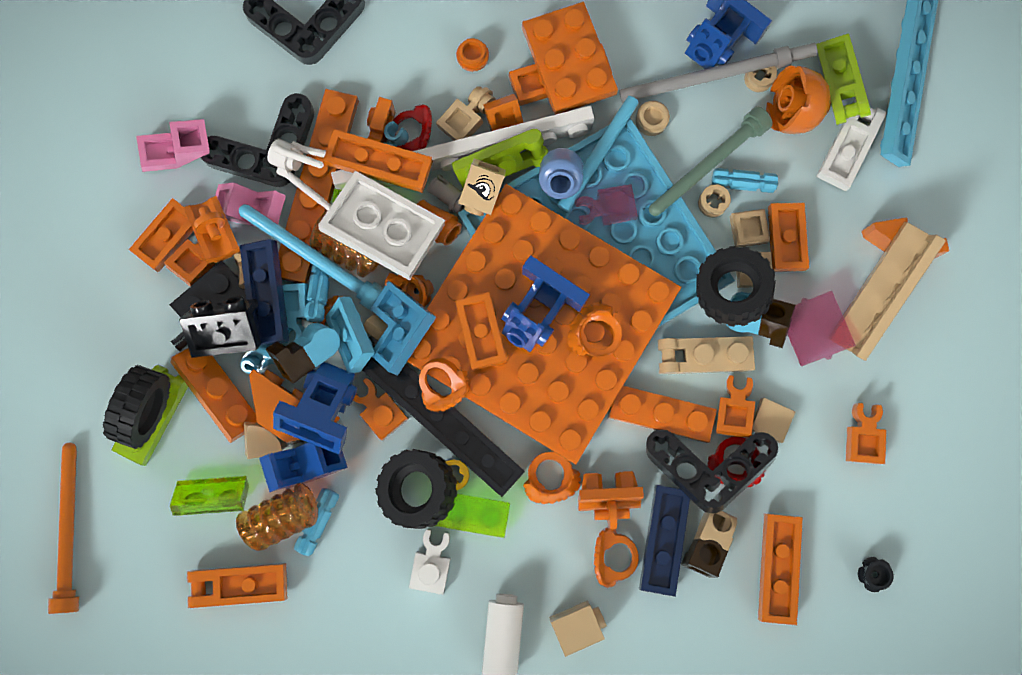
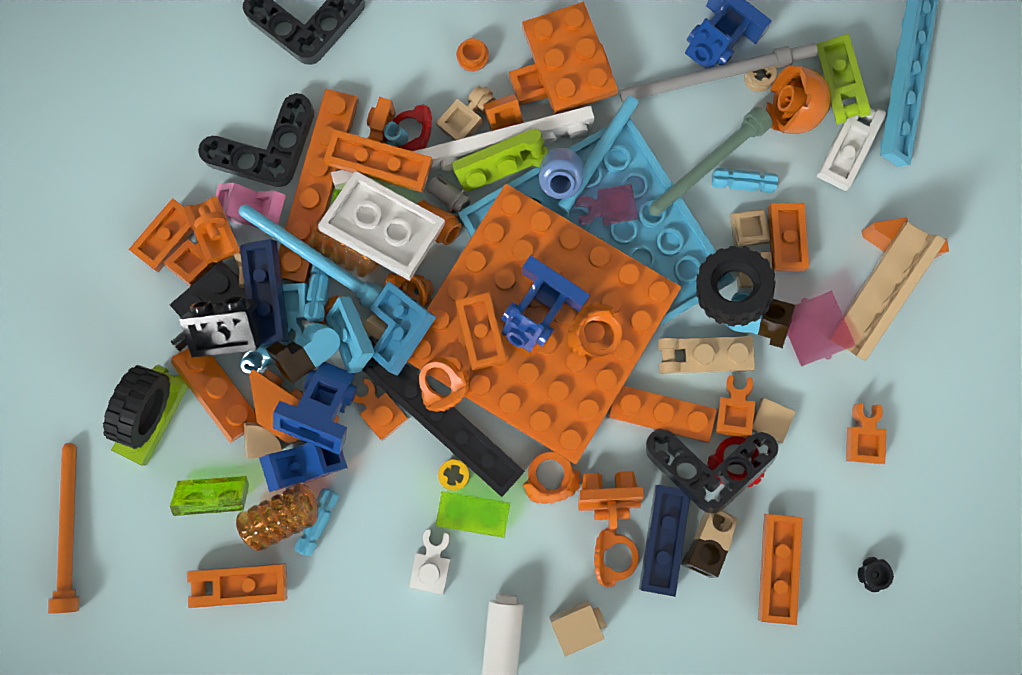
bright pink slope [136,119,210,172] -> none
white plant [267,139,331,210] -> none
black tyre [375,449,457,529] -> none
tan brick [458,158,506,216] -> none
tan tile [635,101,670,136] -> none
tan bush [698,184,731,218] -> none

